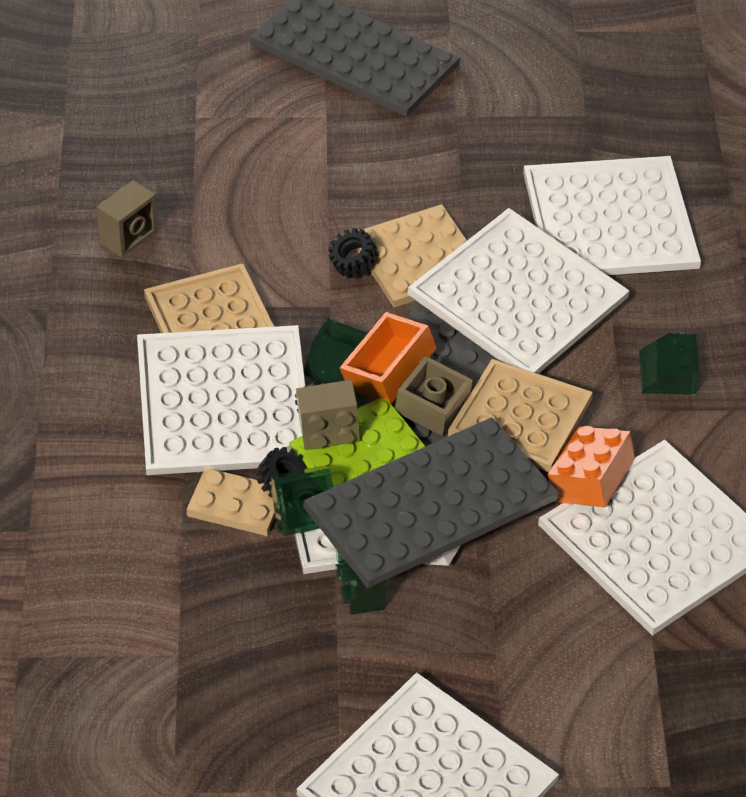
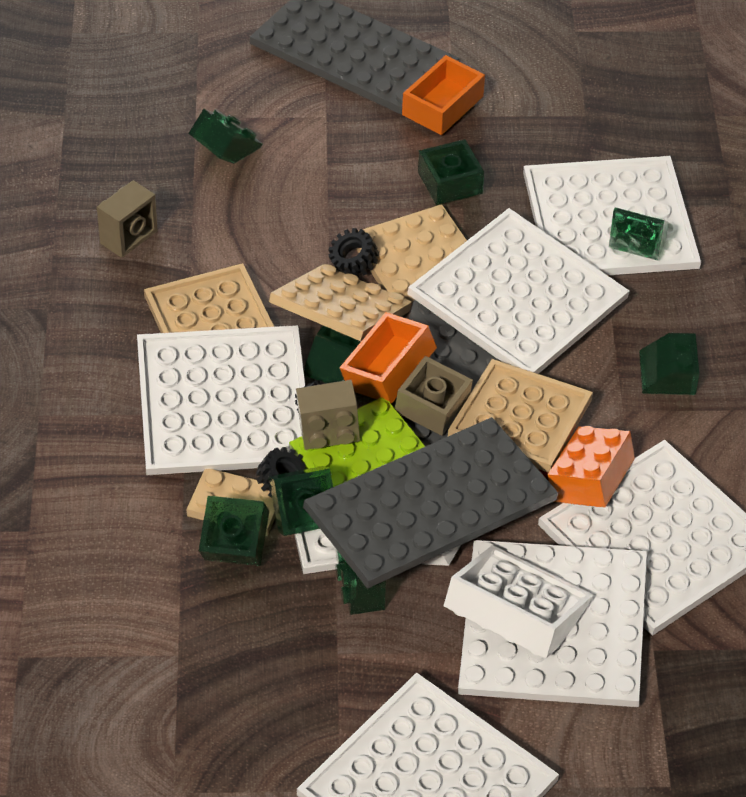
none -> clear green slope [188,109,263,164]
none -> clear green brick [198,496,269,566]
none -> tan plate [269,264,412,341]
none -> orange piece [402,55,485,135]
none -> clear green brick [418,139,484,205]
none -> white slope [444,545,593,658]
none -> white plate [458,540,647,707]
none -> clear green slope [608,207,669,260]

